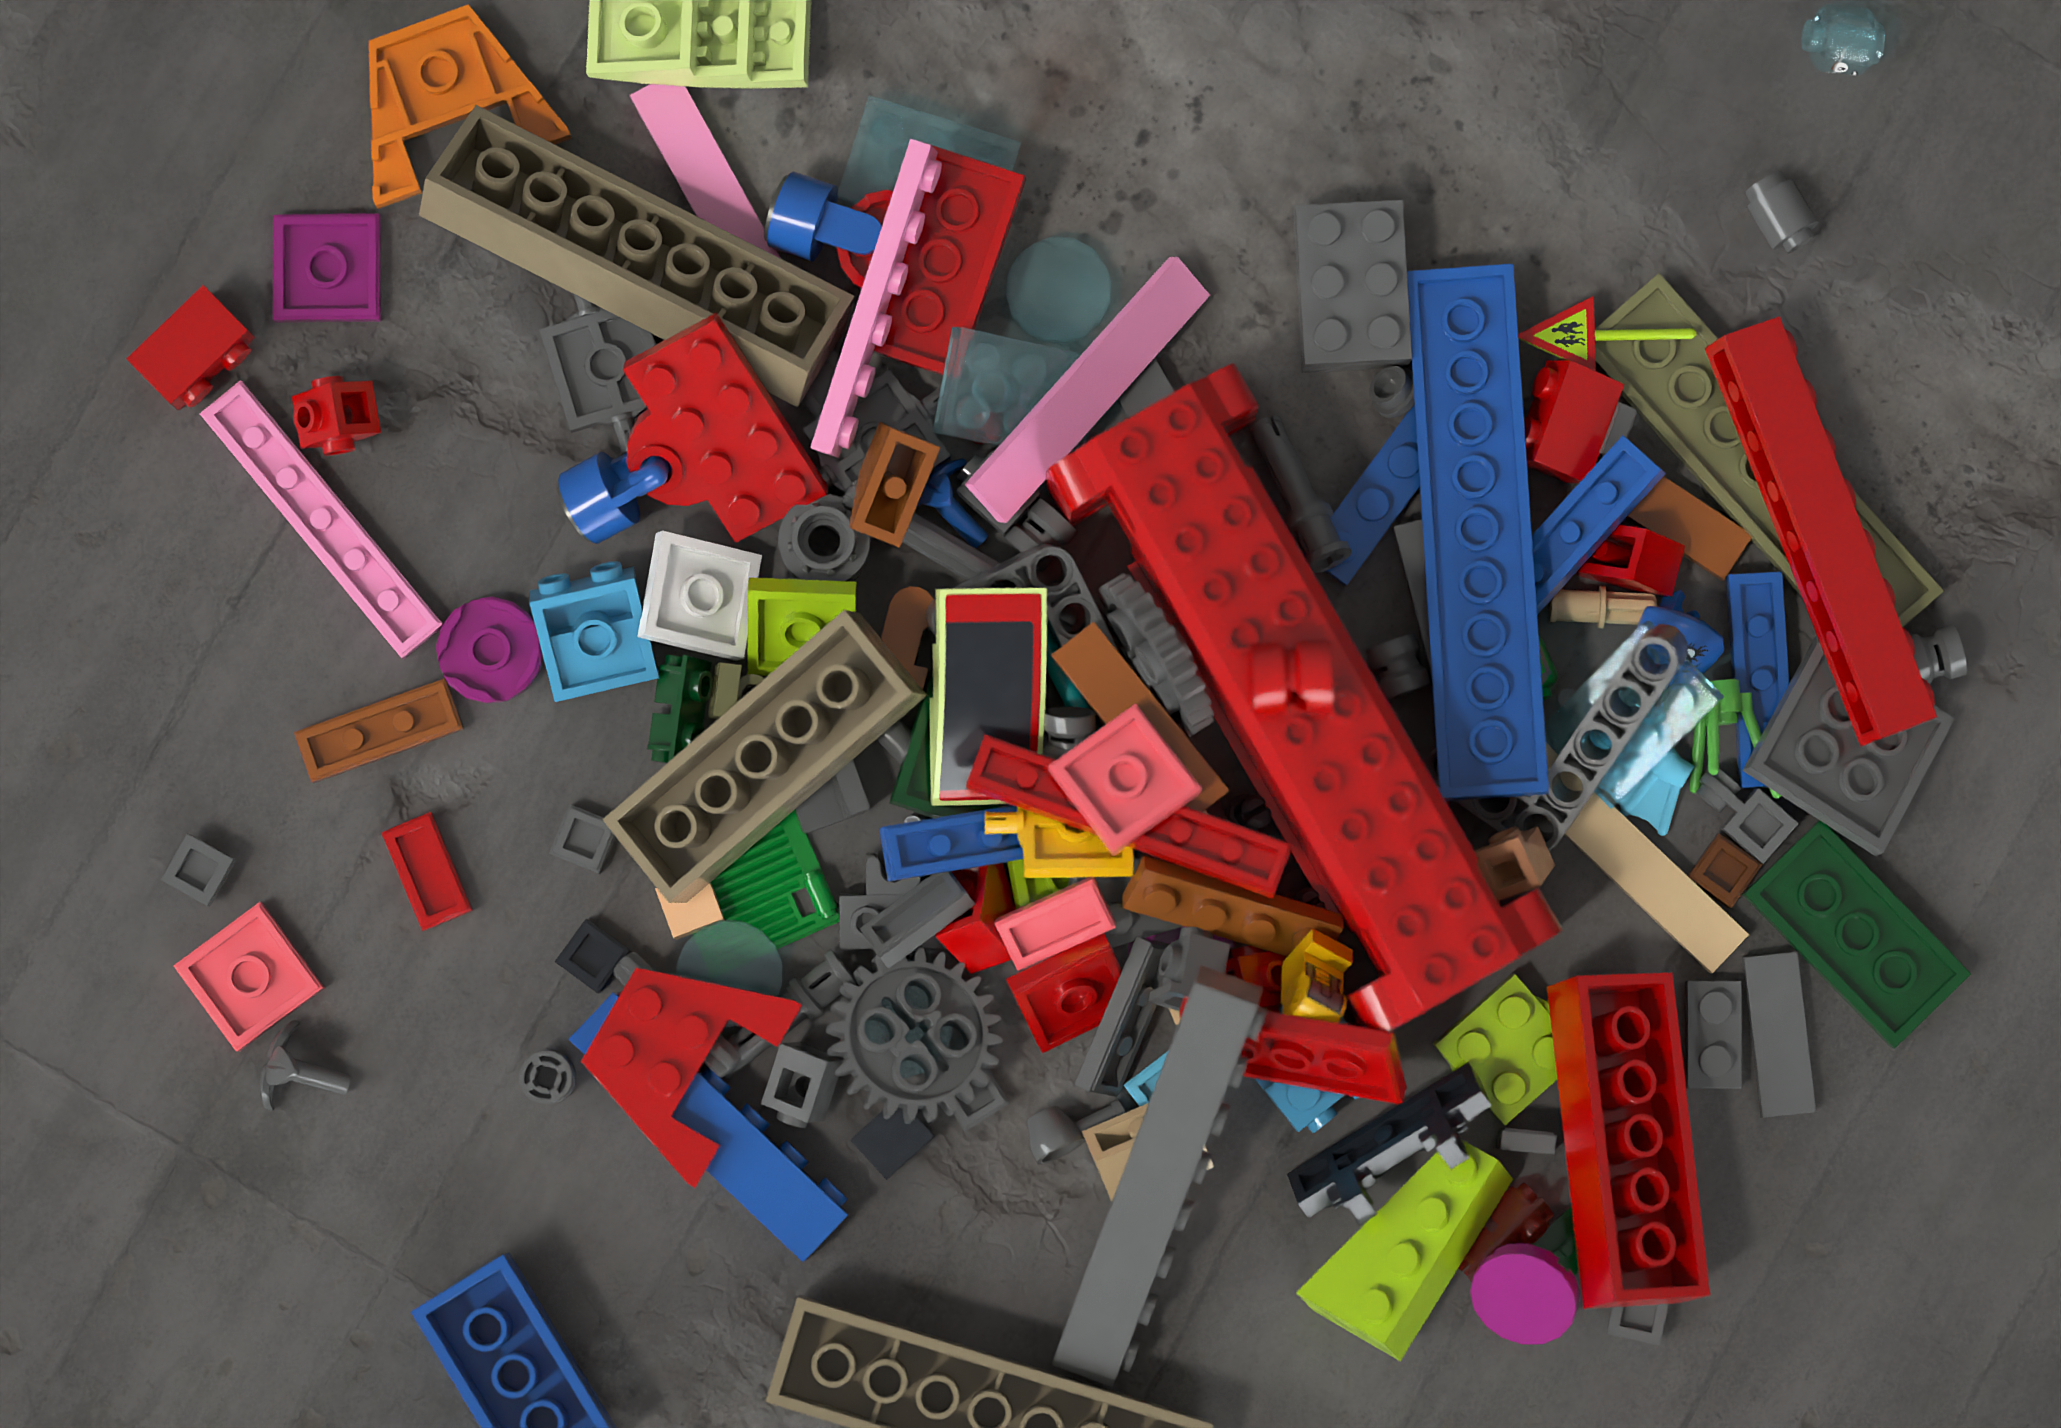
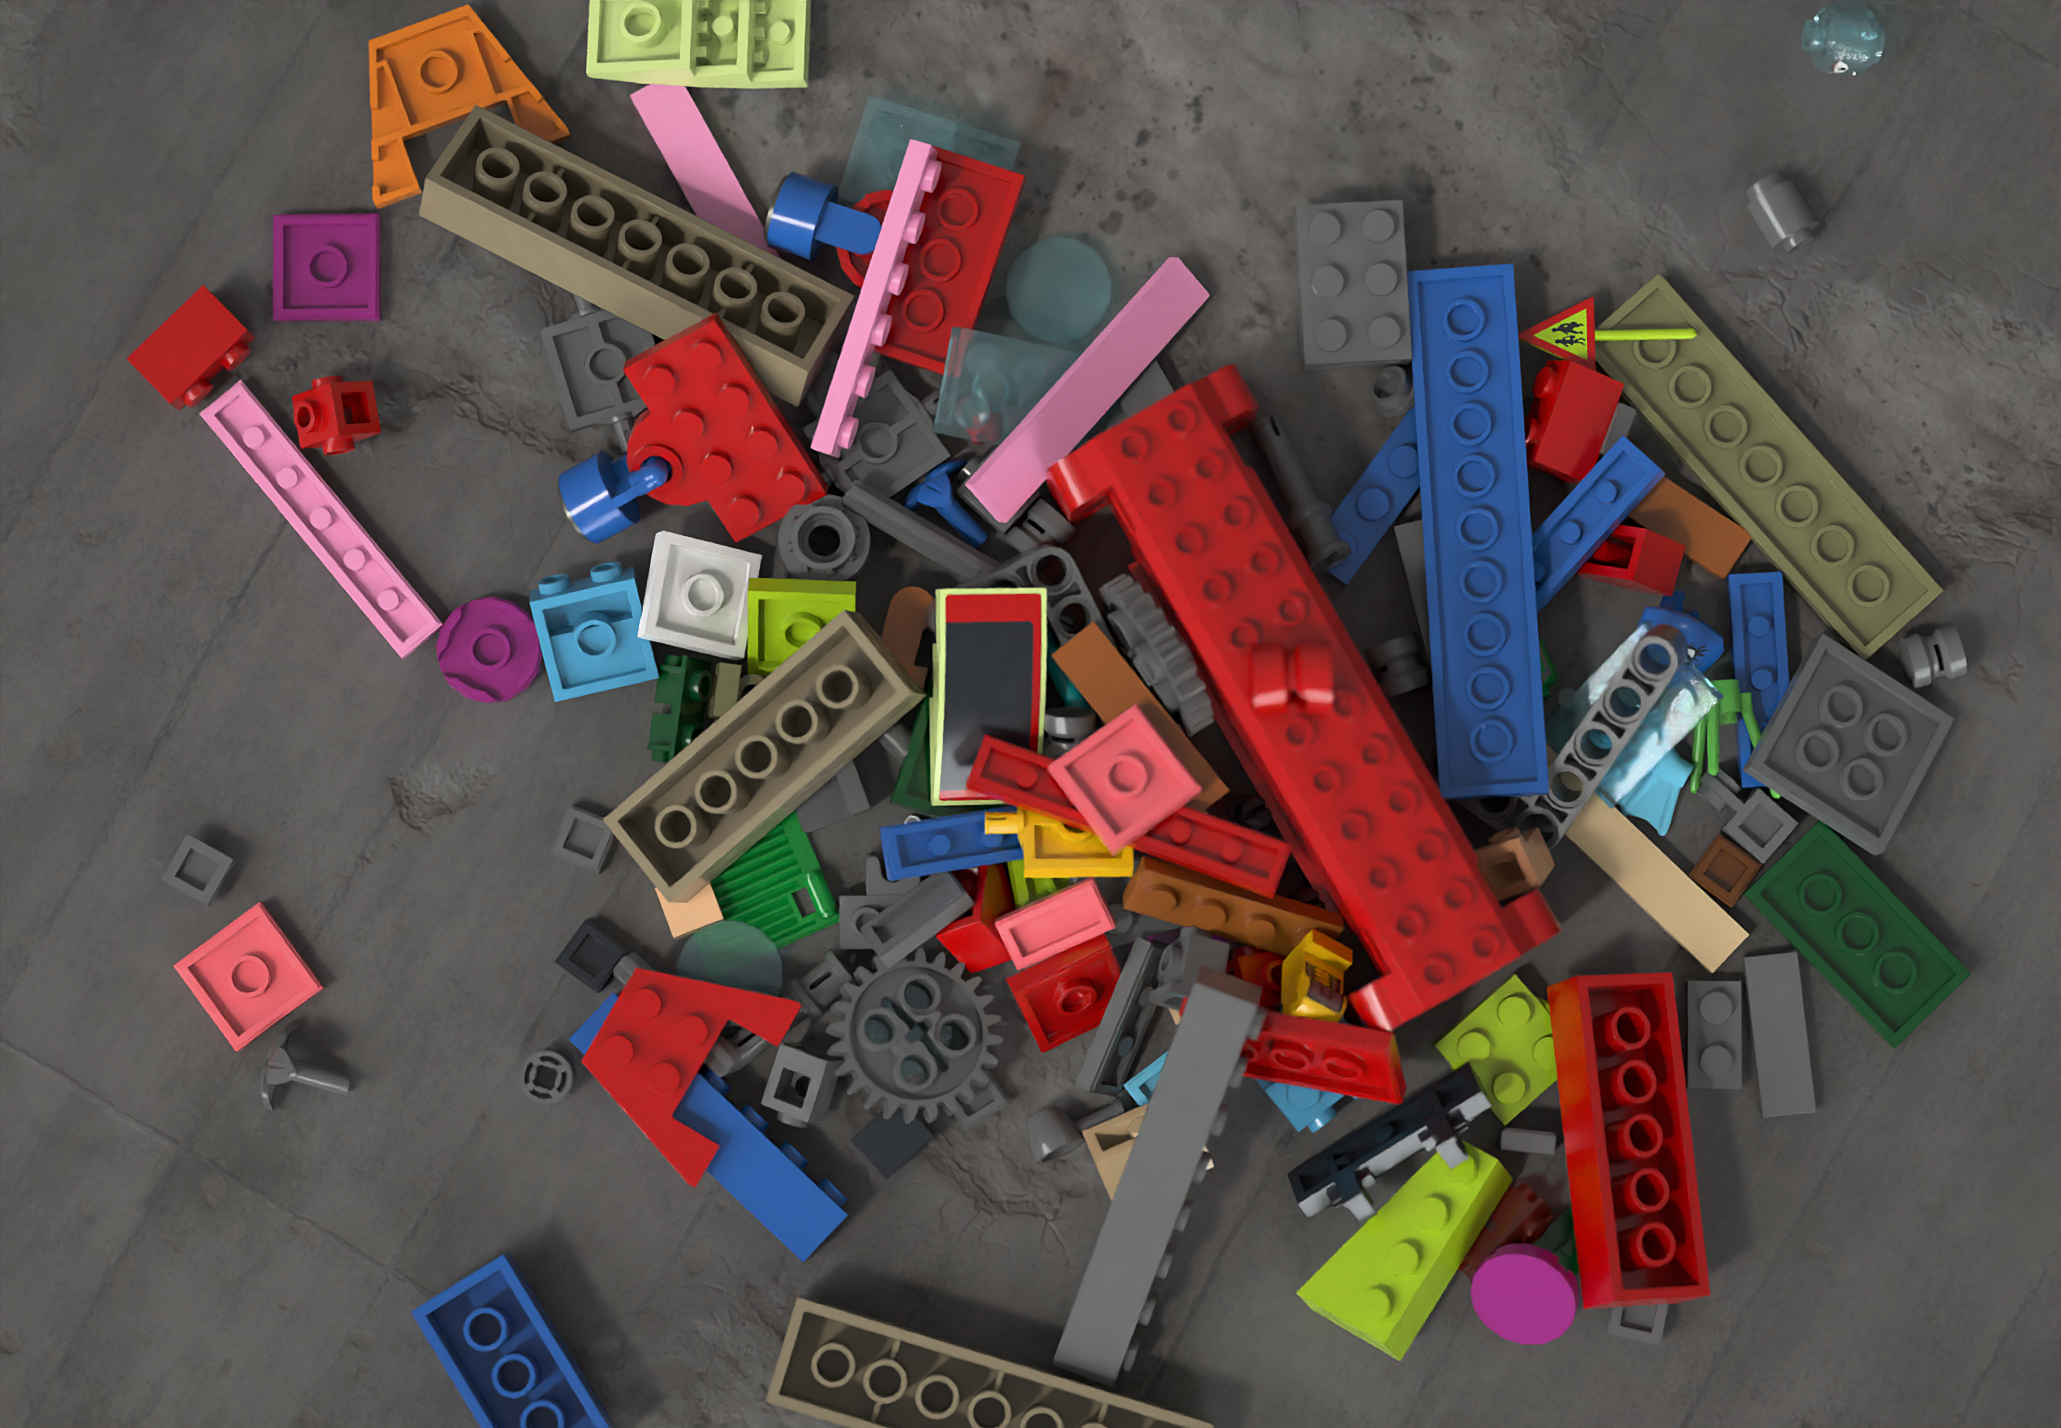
dark orange tile [294,678,464,783] -> none
red tile [381,812,474,931] -> none
dark orange slope [849,422,940,548] -> none
tan axle [1549,586,1657,629] -> none
red brick [1704,316,1937,746] -> none

